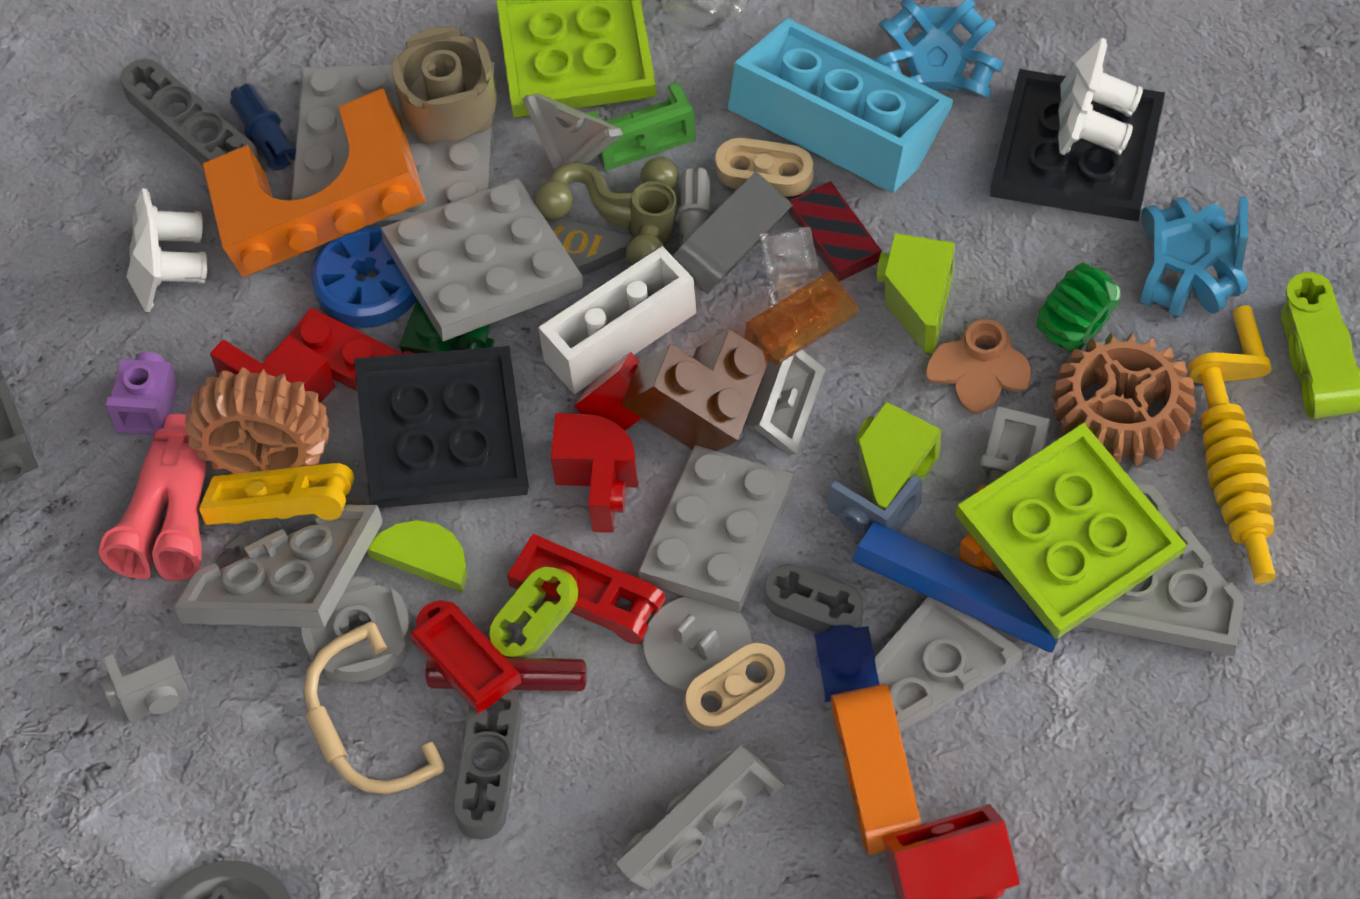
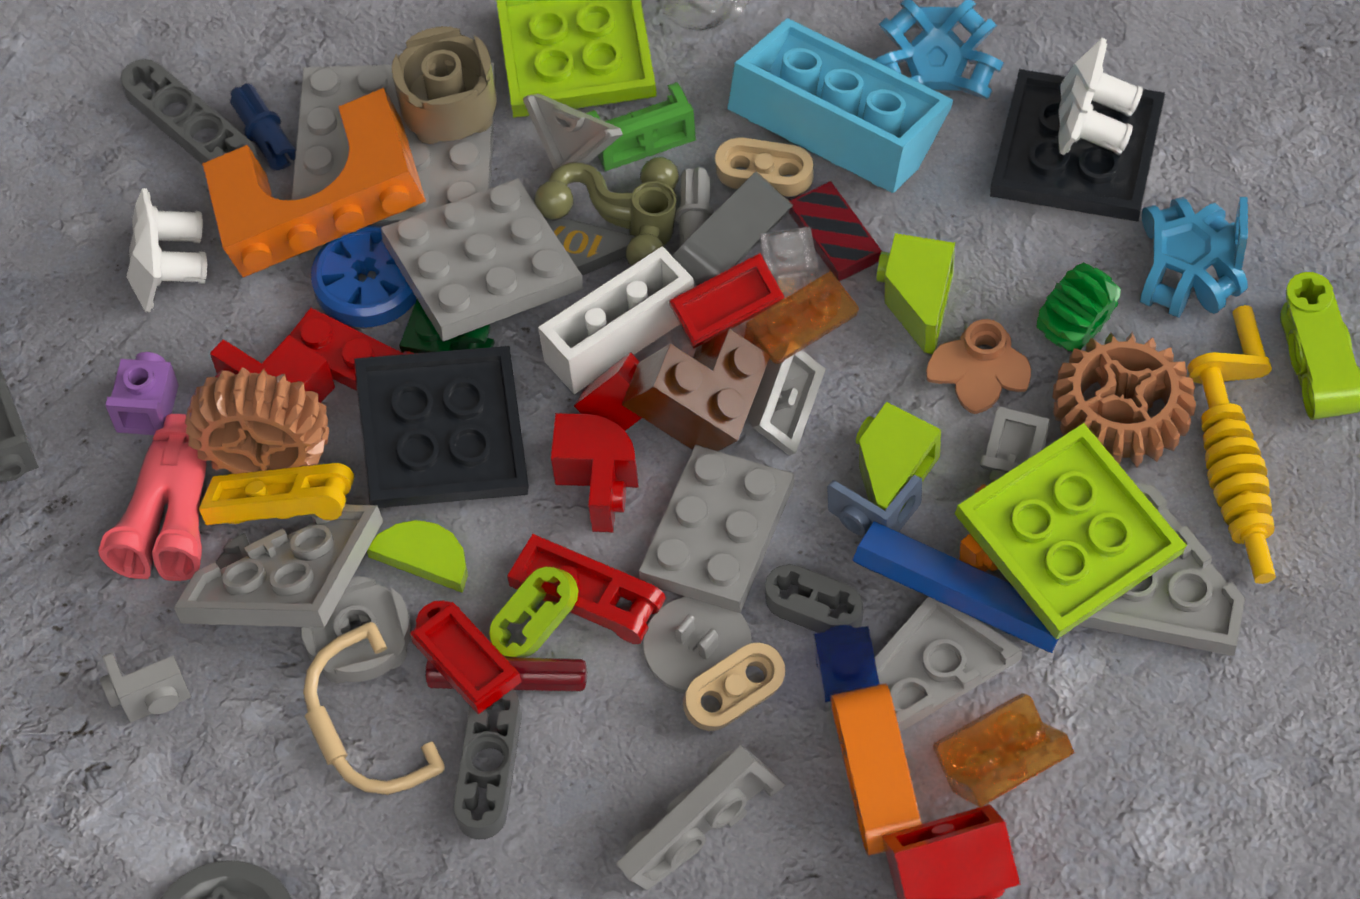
none -> red tile [669,253,785,349]
none -> clear orange bracket [933,693,1075,808]

